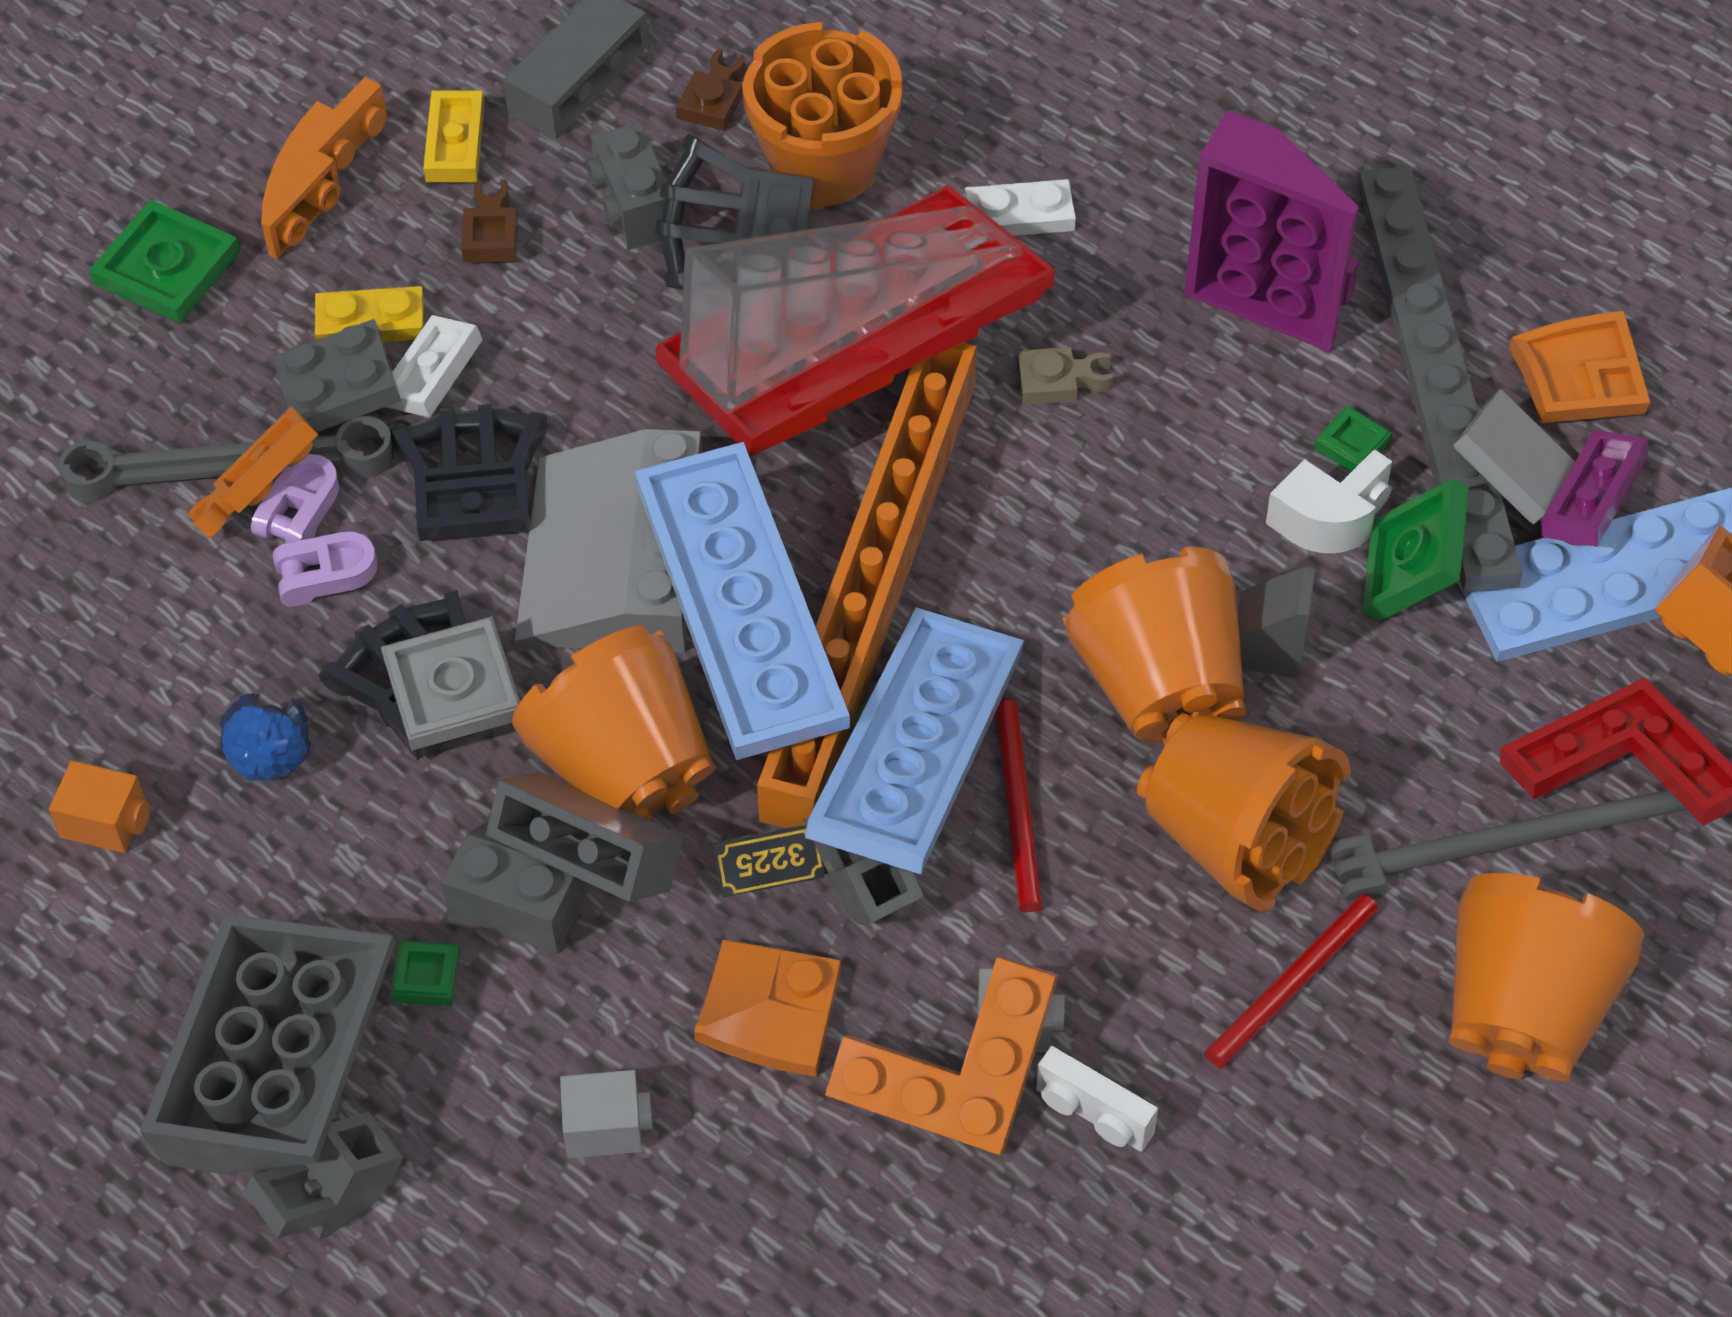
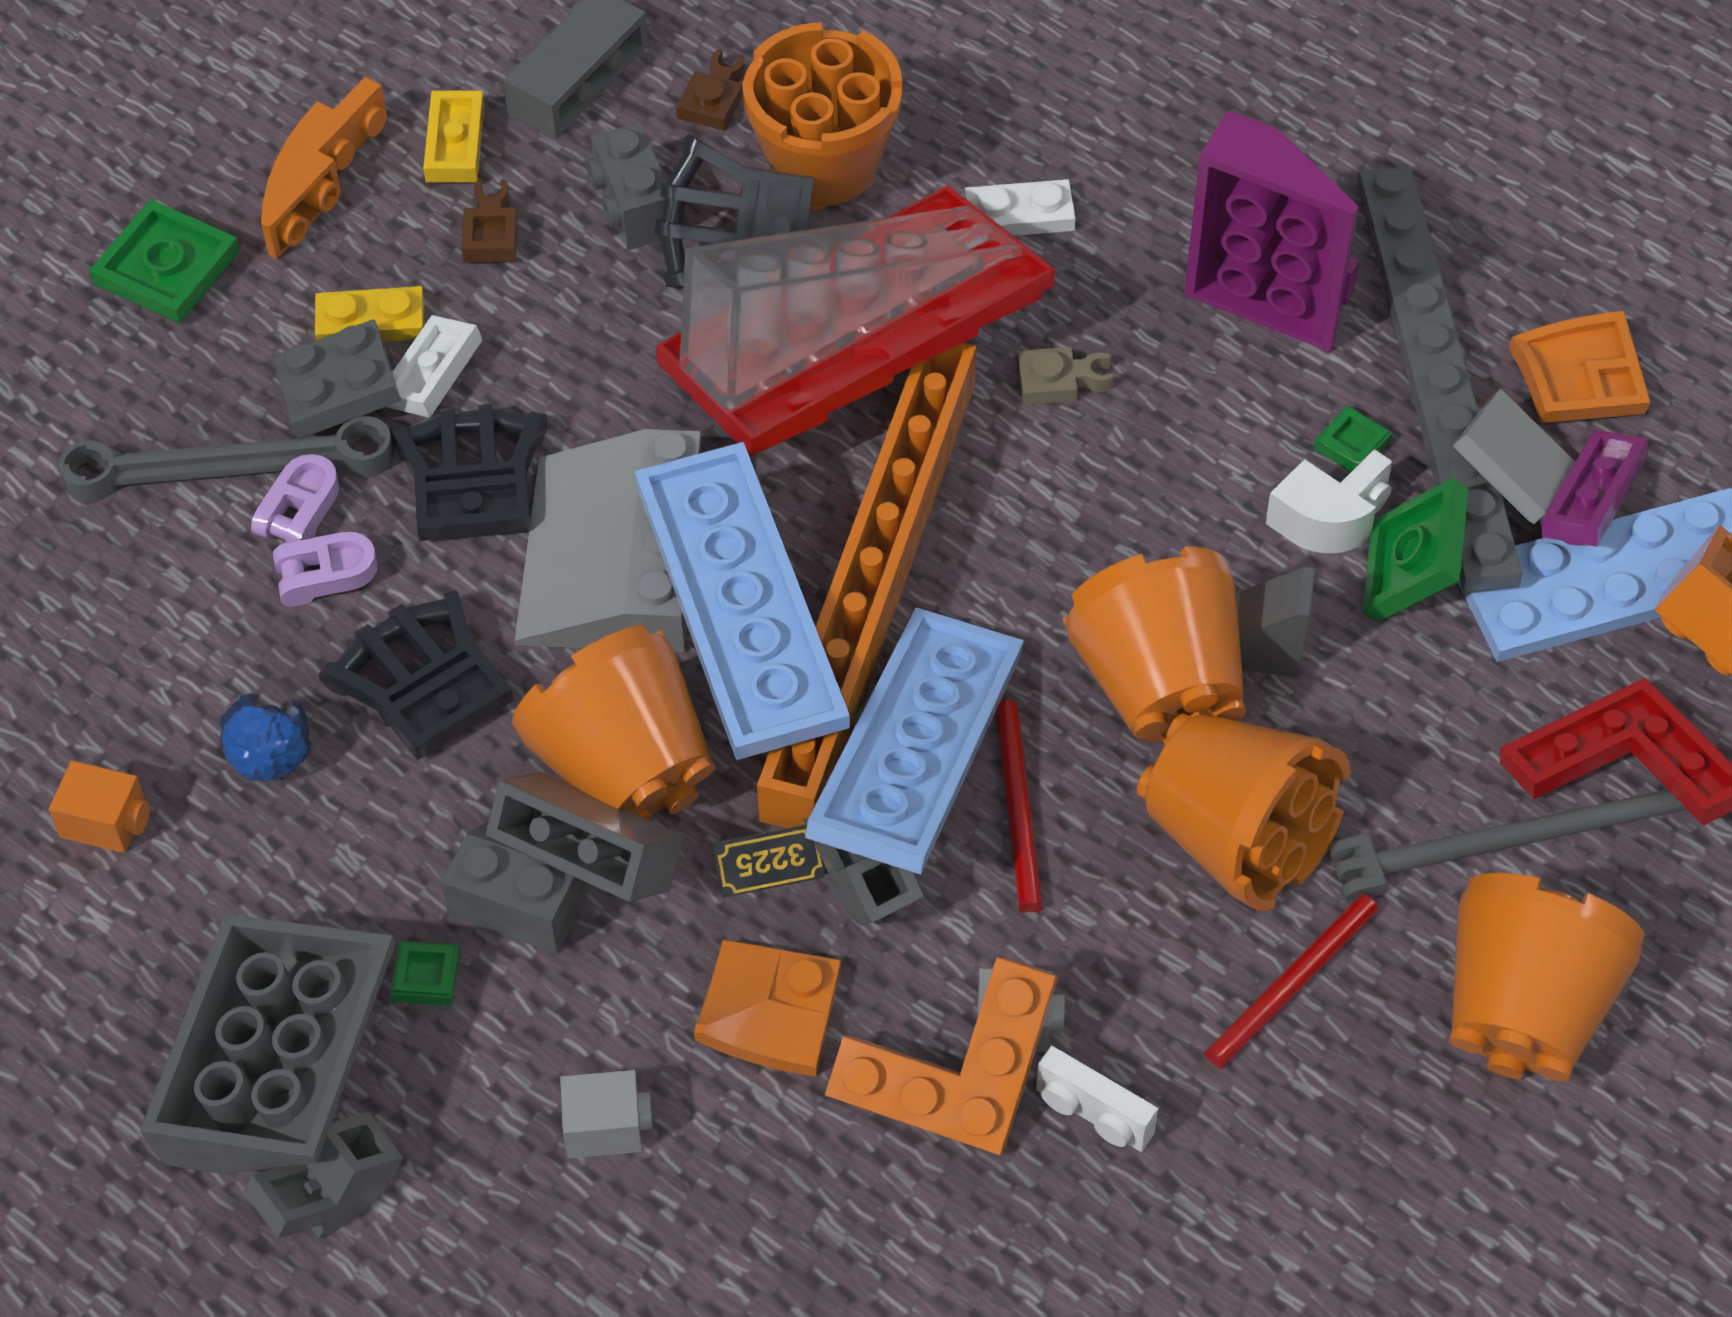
orange plate [187,406,318,538] -> none
light grey tile [381,616,520,751] -> none

